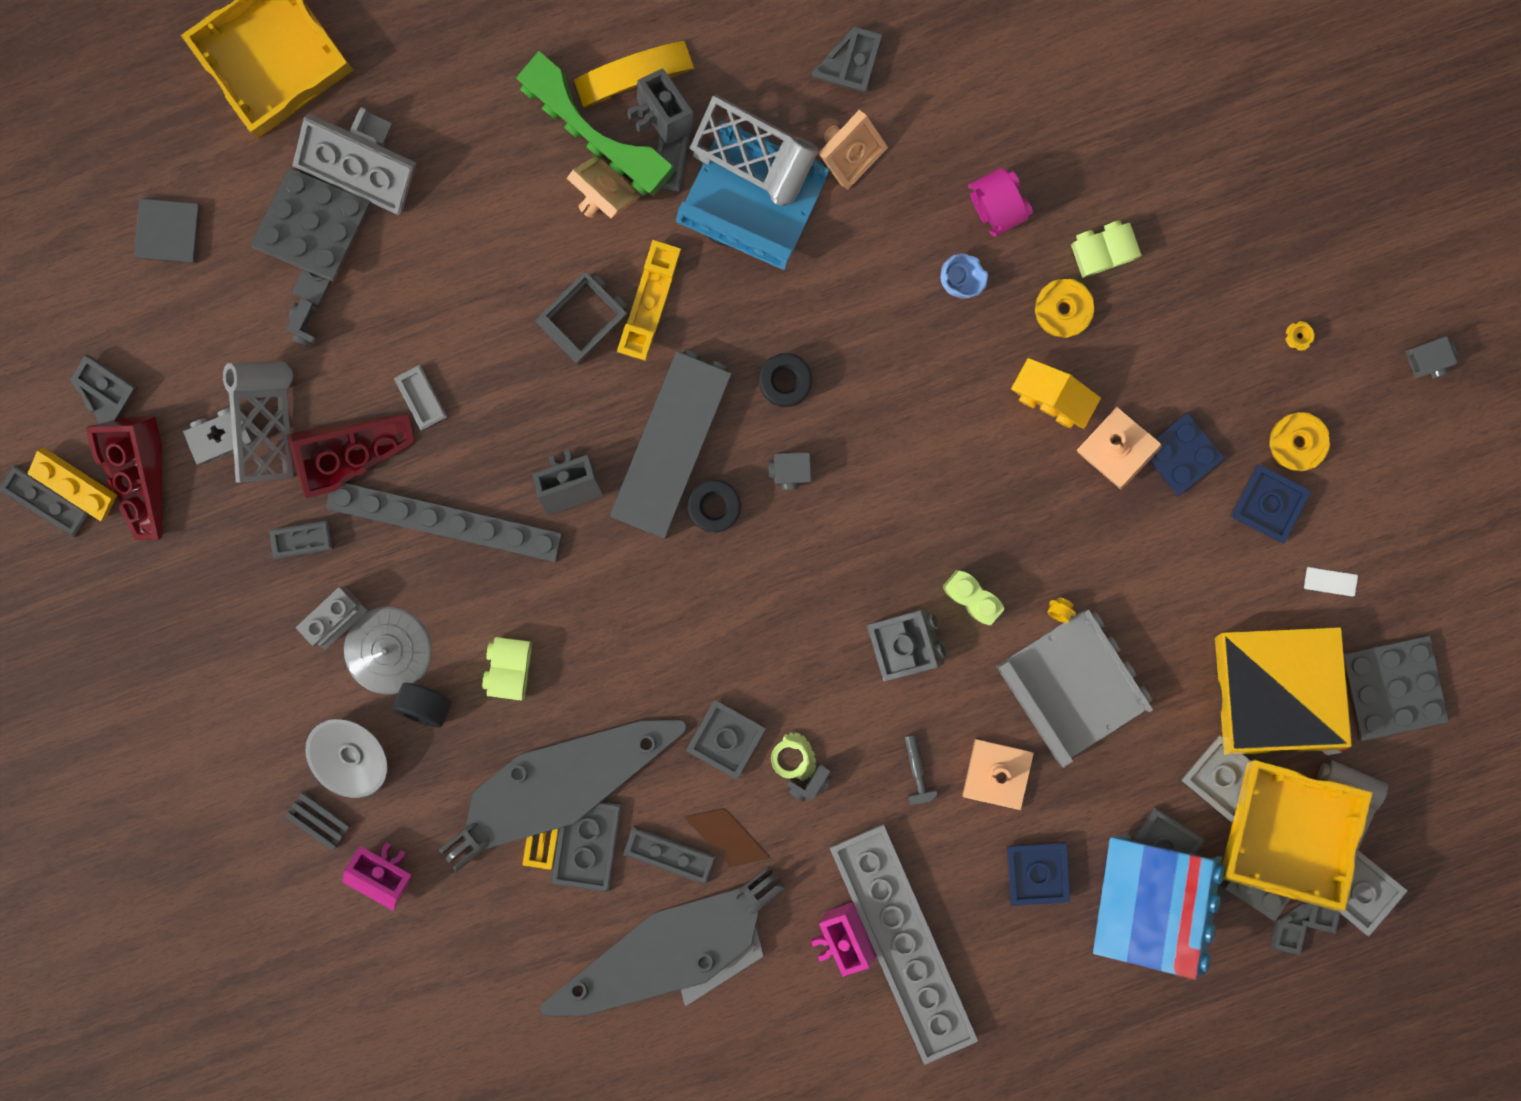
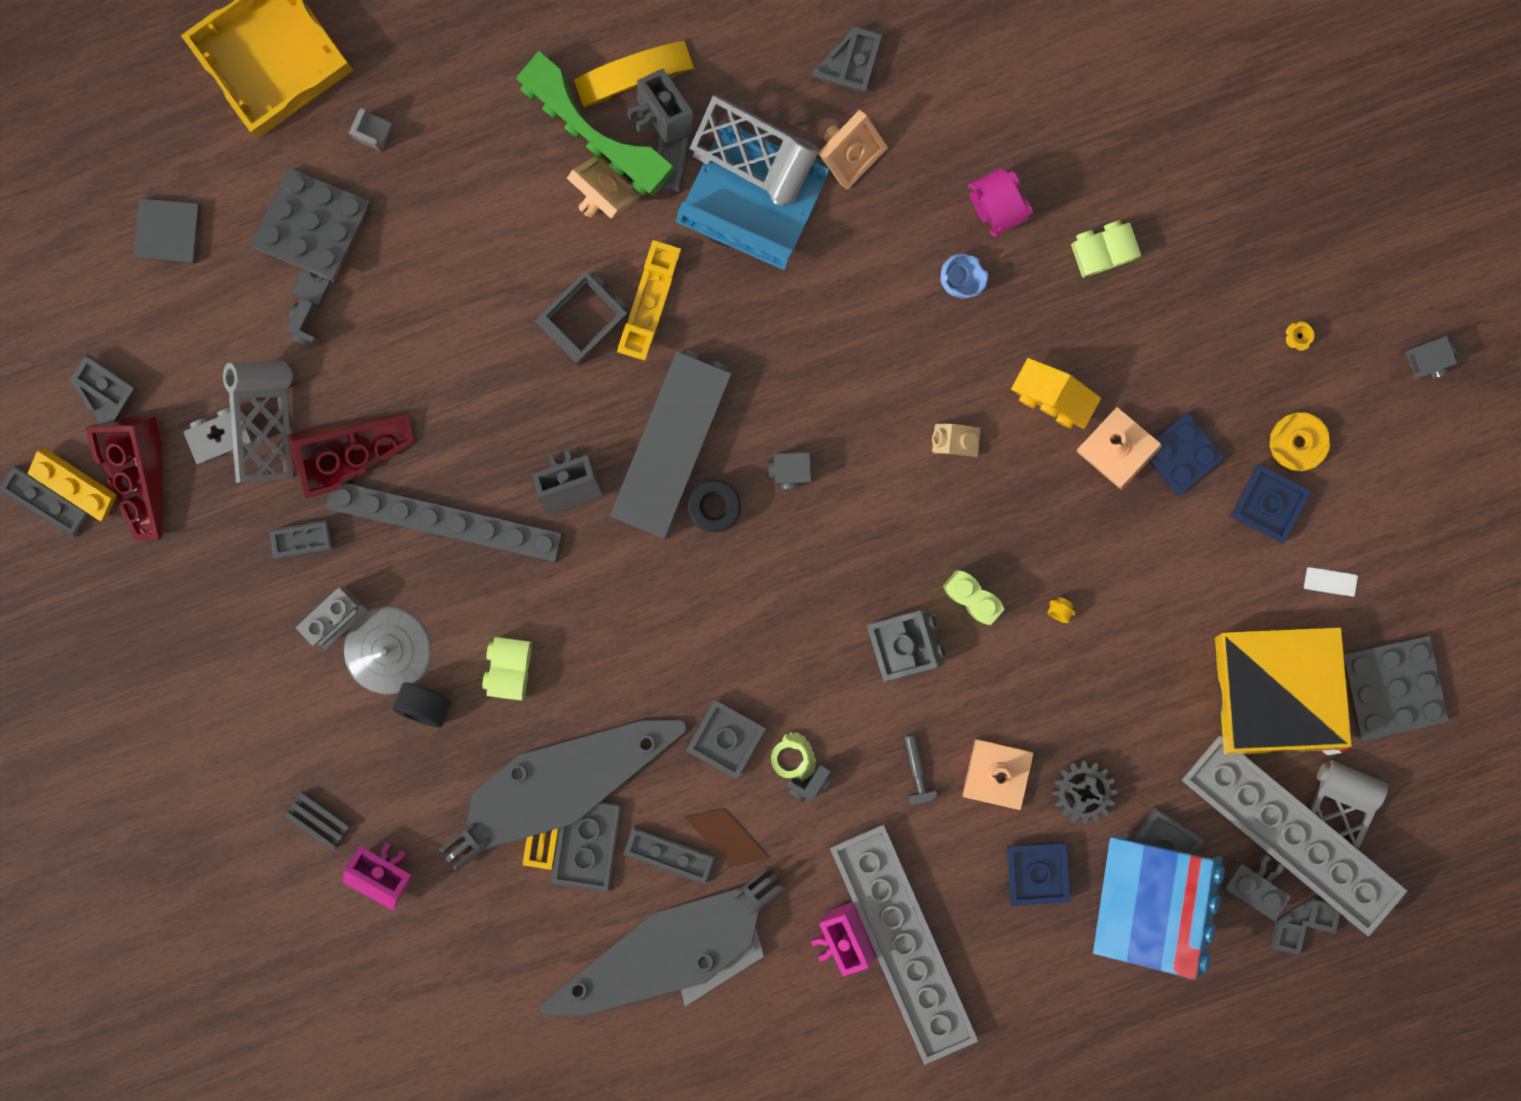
light grey tile [292,113,416,215] -> none
light grey hat [305,719,387,798] -> none
light grey tile [394,365,448,431] -> none
black tyre [759,353,812,407] -> none
light grey panel [996,609,1153,767] -> none
yellow plate [1035,279,1094,338] -> none
yellow tile [1222,760,1372,911] -> none
none -> tan bracket [932,424,981,457]
none -> dark grey gear [1051,759,1117,825]

